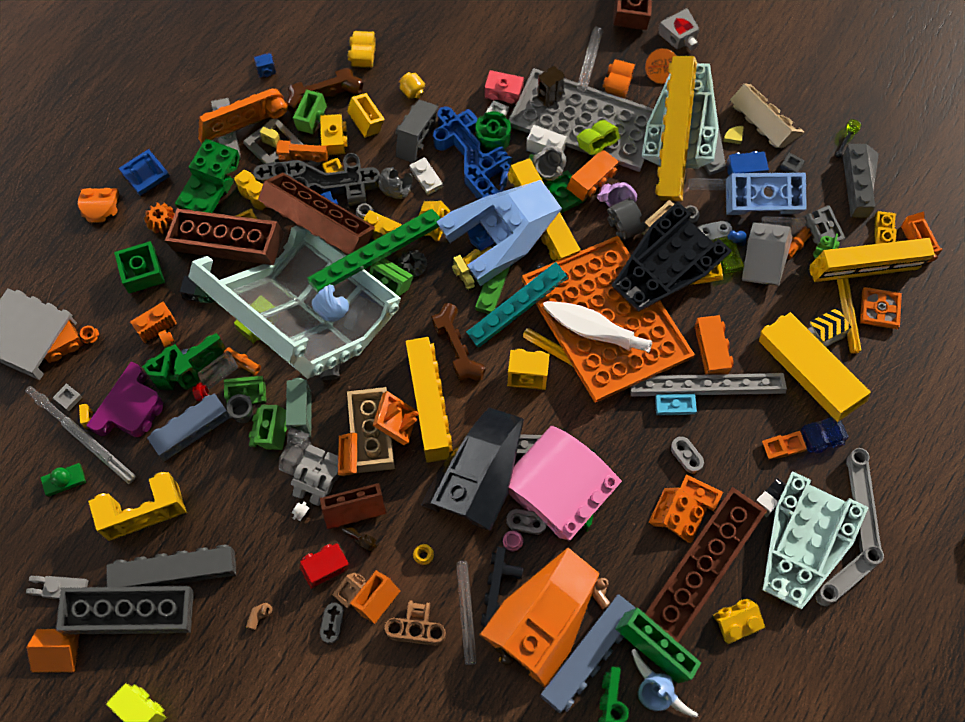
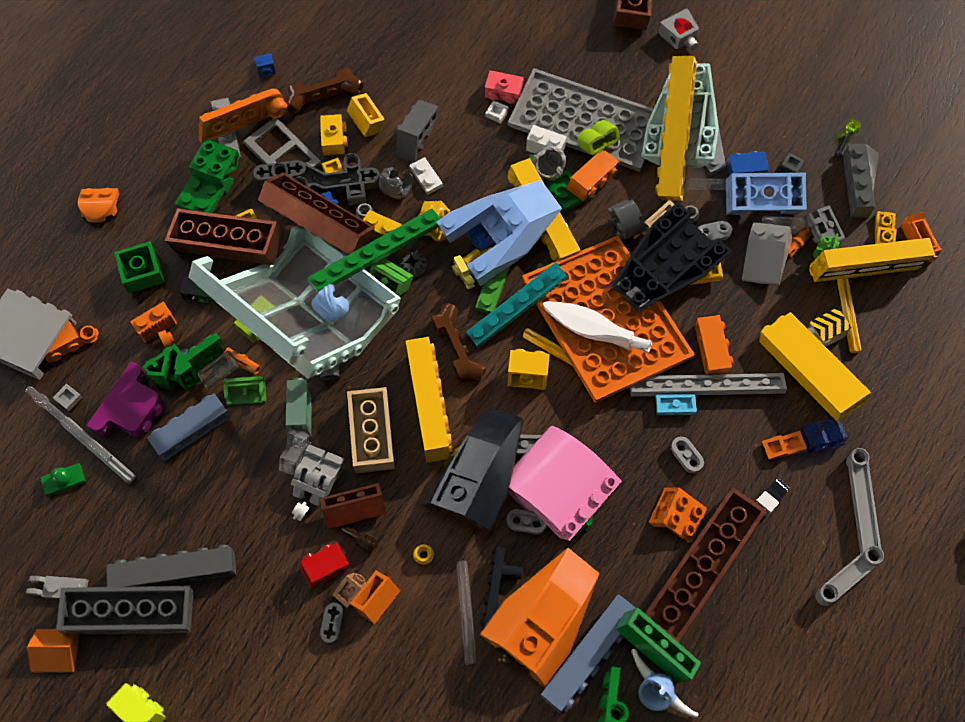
yellow tile [79,404,93,430] -> none
yellow plate [89,472,187,541] -> none
blue plate [119,149,170,196] -> none
orange gear [144,203,175,234] -> none
red plate [193,383,210,401] -> none
dark grey piece [226,394,253,423] -> none
yellow brick [234,170,266,211] -> none
medium nougat arm [246,603,272,630] -> none
bright green brick [248,405,287,450] -> none
light yellow plate [260,127,280,148] -> none
orange plate [276,140,328,162] -> none
bright green brick [293,90,327,134] -> none
orange tile [338,433,357,476] -> none
yellow brick [348,31,375,67] -> none
orange plate [373,391,419,445] -> none
medium nougat piece [385,600,446,646] -> none
yellow head [399,72,425,99] -> none
blue beam [433,107,512,200] -> none
green brick [475,111,511,152] -> none
bright pink plate [503,531,523,551] -> none
dark brown brick [537,66,565,108] -> none
clear axle [577,27,603,92] -> none
medium nougat arm [592,577,611,610] -> none
lavender hair [597,182,637,207] -> none
orange brick [603,59,635,99] -> none
orange piece [645,48,676,84] -> none
orange plate [680,475,723,511] -> none
yellow bracket [713,599,765,644] -> none
clear neon green plate [714,236,744,274] -> none
light yellow tile [723,126,744,144] -> none
blue arm [728,230,747,246] -> none
tan wedge [730,84,804,148] -> none
light aqua wedge [763,471,869,609] -> none
orange piece [860,287,902,329] -> none

